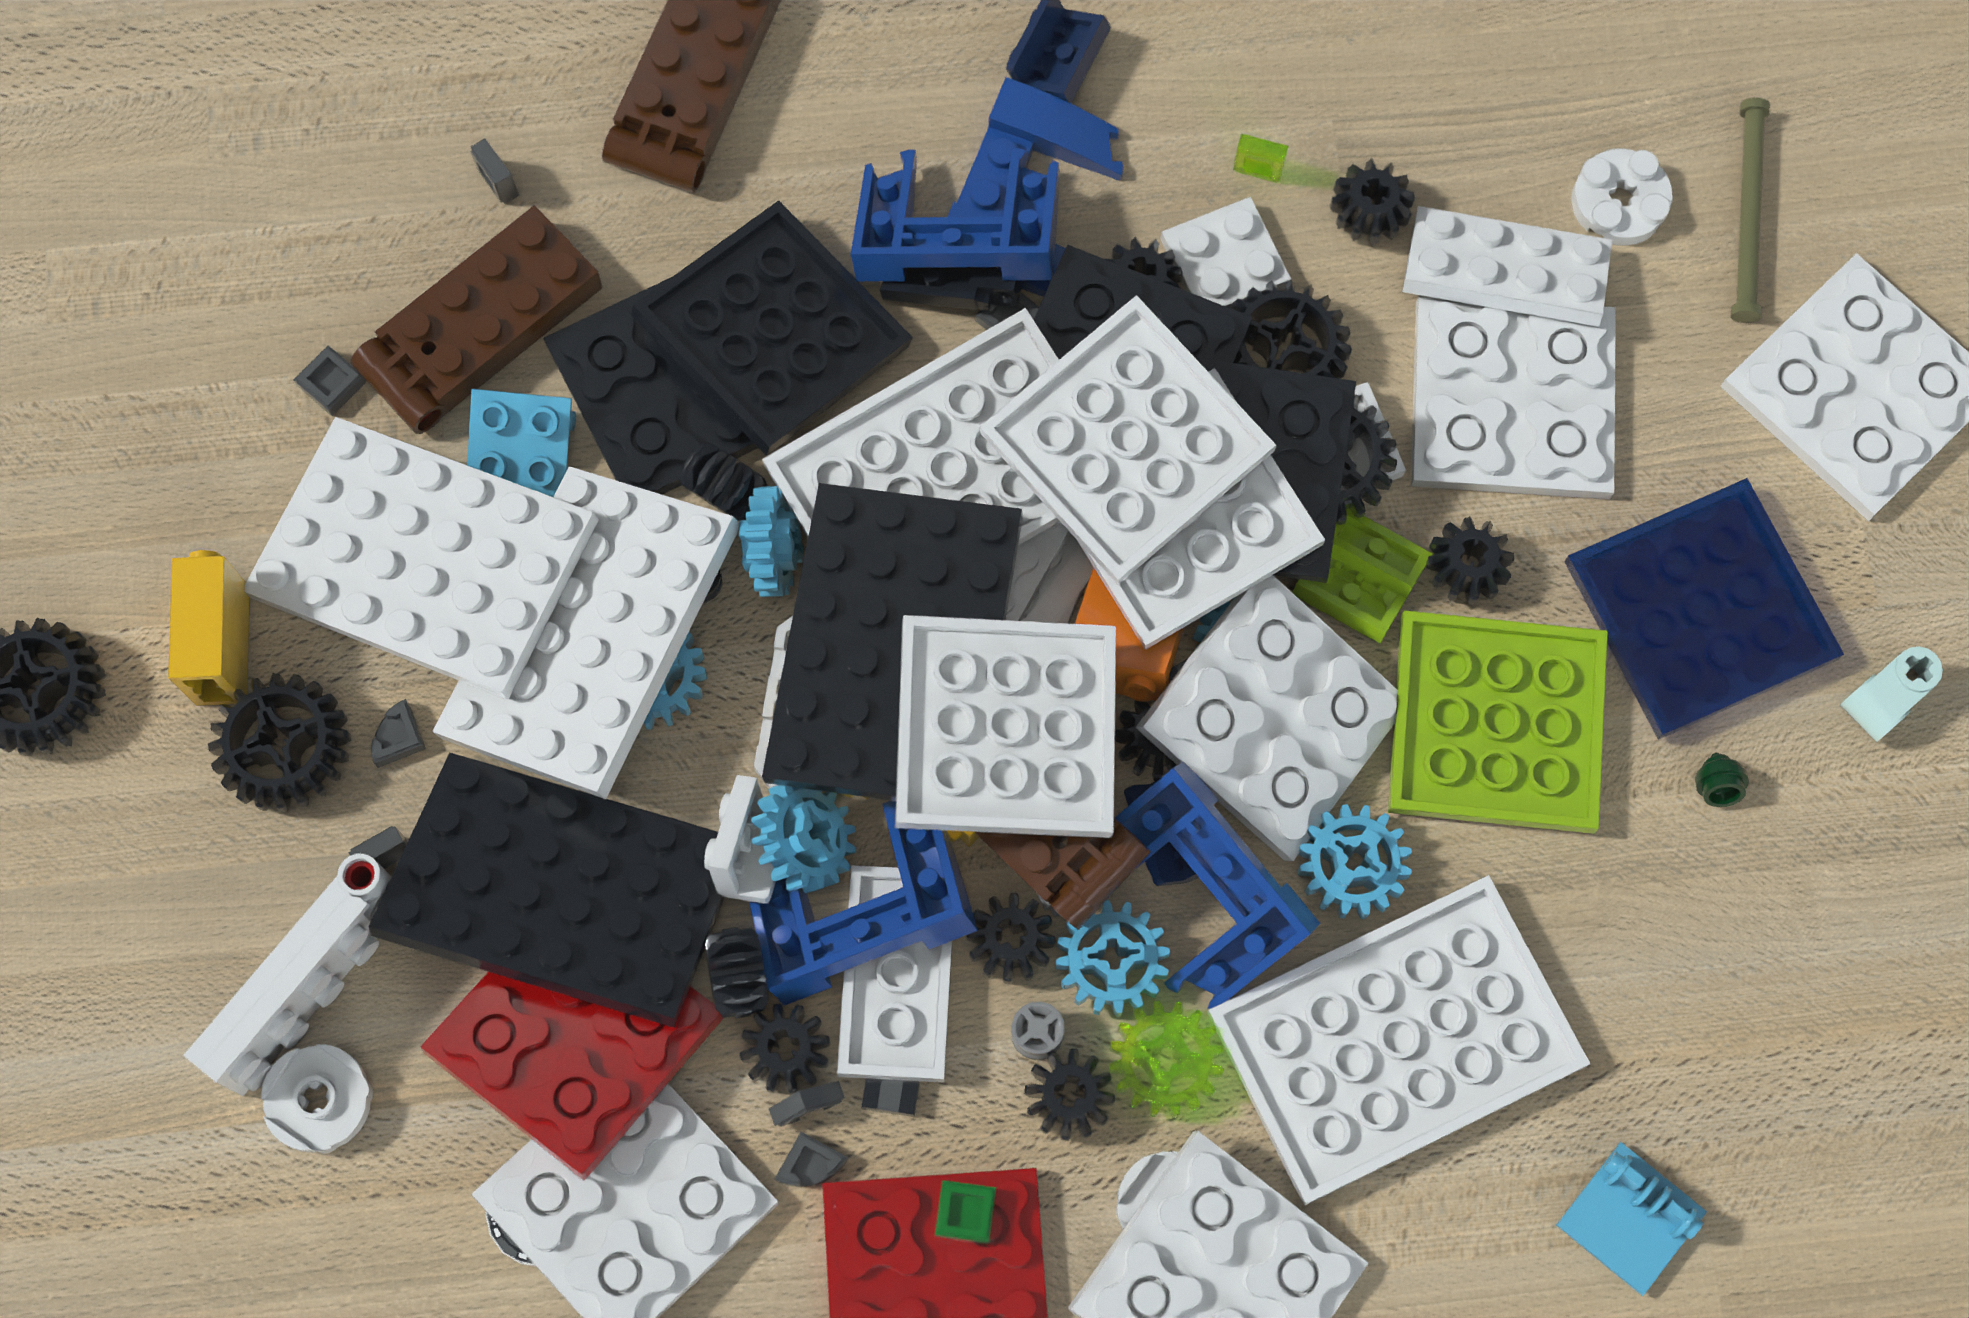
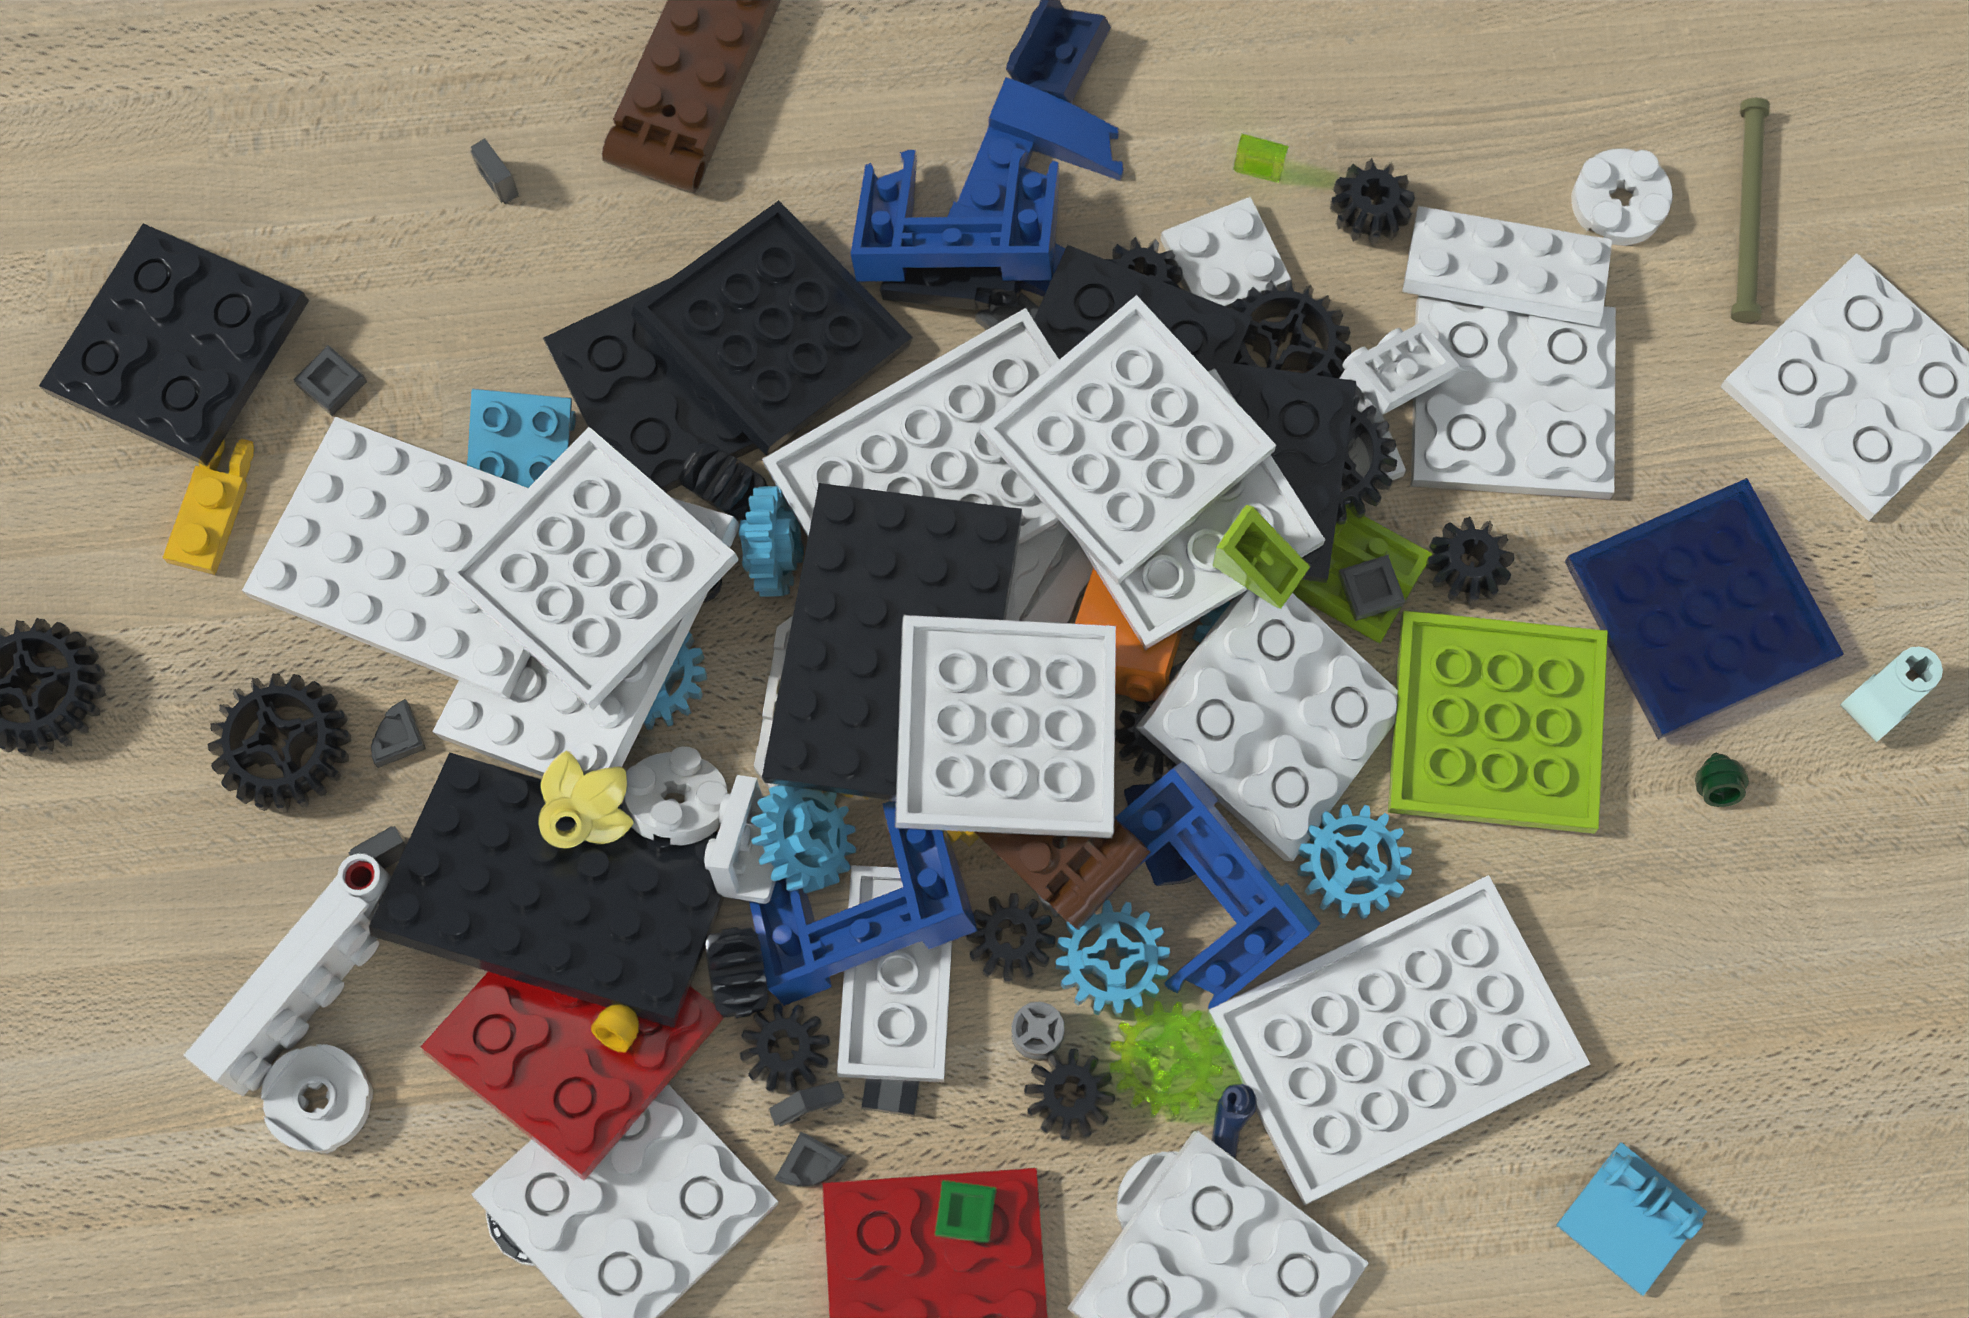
yellow brick [168,550,250,706] -> none
reddish brown hinge [351,205,602,434] -> none
none -> black piece [39,223,309,467]
none -> yellow hinge [162,438,255,575]
none -> white piece [443,427,739,710]
none -> light yellow plate [538,751,634,848]
none -> yellow hinge [591,1004,639,1052]
none -> white plate [623,746,727,845]
none -> dark blue arm [1211,1084,1257,1159]
none -> lime slope [1212,504,1310,609]
none -> dark grey tile [1338,555,1405,621]
none -> white bracket [1339,322,1460,415]

